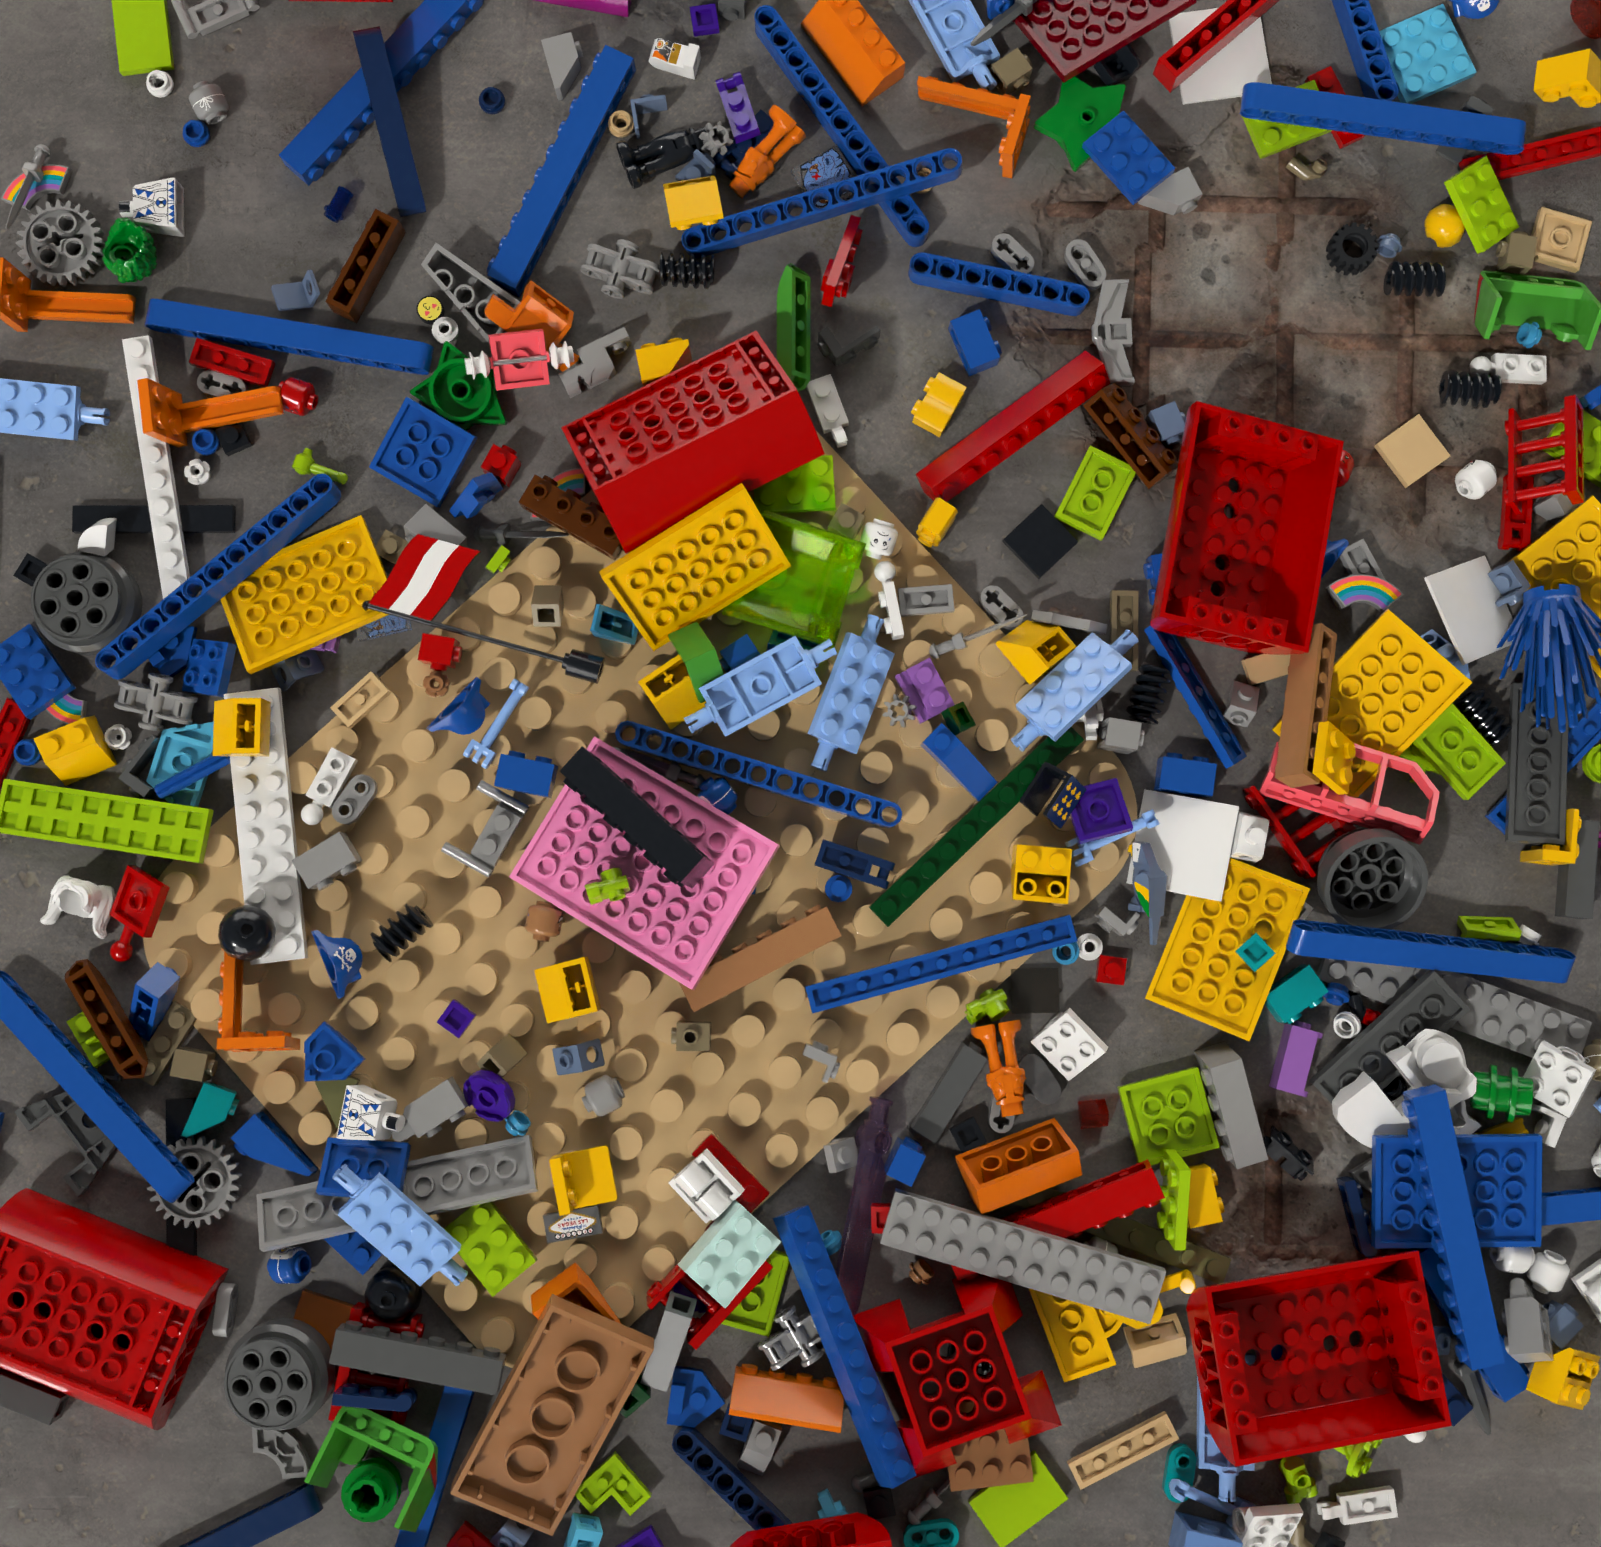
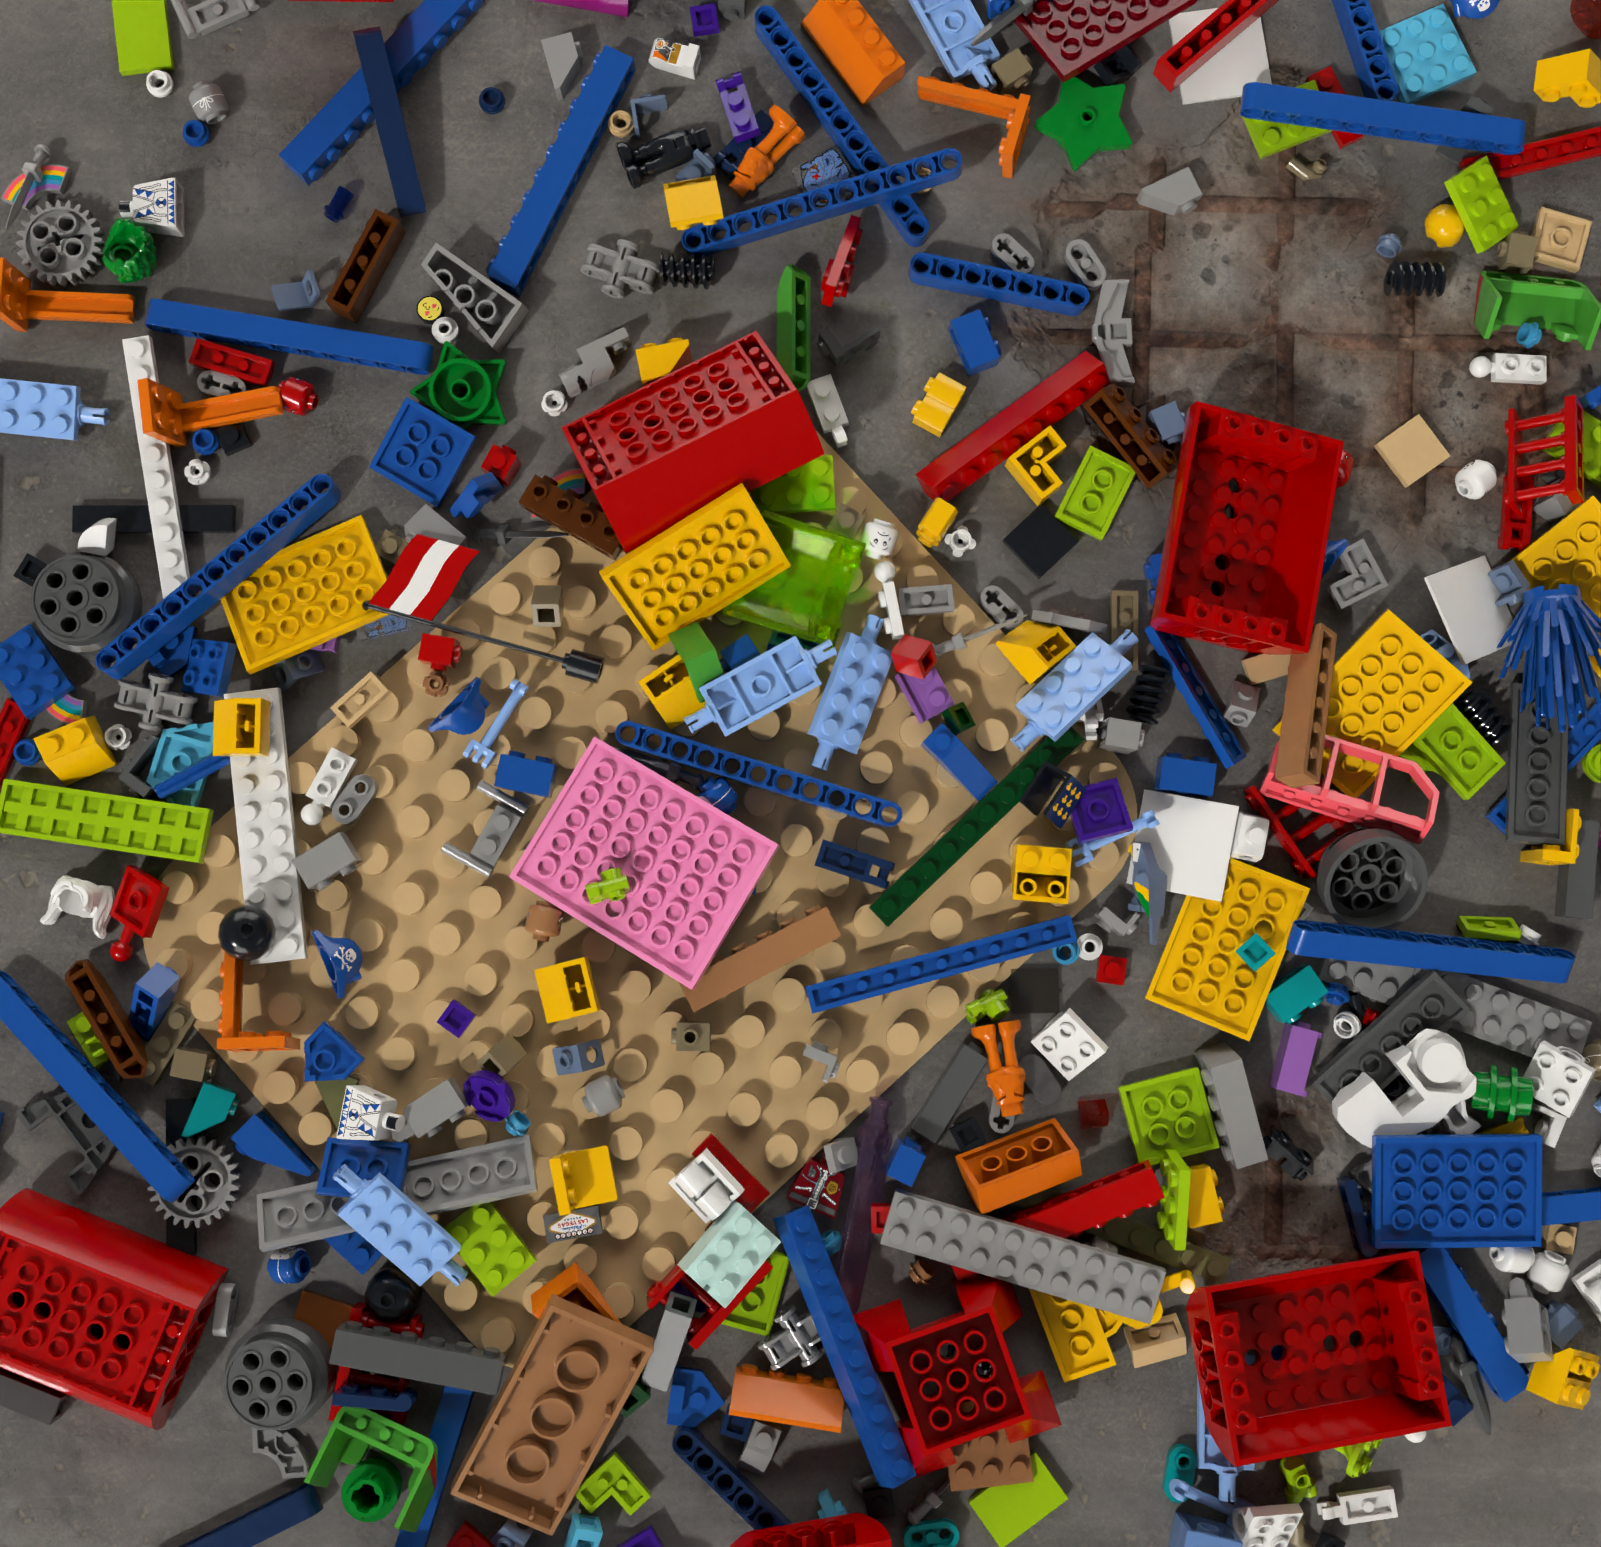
lime piece [292,448,348,485] -> none
black piece [370,903,433,962] -> none
coral plate [464,329,574,391] -> none
orange plate [484,281,579,372] -> none
lime plate [485,545,511,574] -> none
black brick [560,746,715,889] -> none
dark azure slope [590,604,638,645] -> none
light grey gear [699,121,733,157] -> none
blue plate [825,875,852,902] -> none
light grey gear [882,694,917,728] -> none
tan plate [1067,1411,1179,1490] -> none
blue plate [1082,110,1175,205] -> none
yellow plate [1312,721,1356,795] -> none
black tyre [1326,223,1379,276] -> none
tile [1326,574,1404,612] -> none
blue brick [1402,1084,1505,1371] -> none
black piece [1439,370,1502,408] -> none
none -> white plate [541,390,568,416]
none -> torso [786,1151,845,1219]
none -> red brick [890,635,937,680]
none -> white plate [944,526,976,557]
none -> yellow brick [1005,425,1067,507]
none -> tan plate [1541,1224,1577,1255]

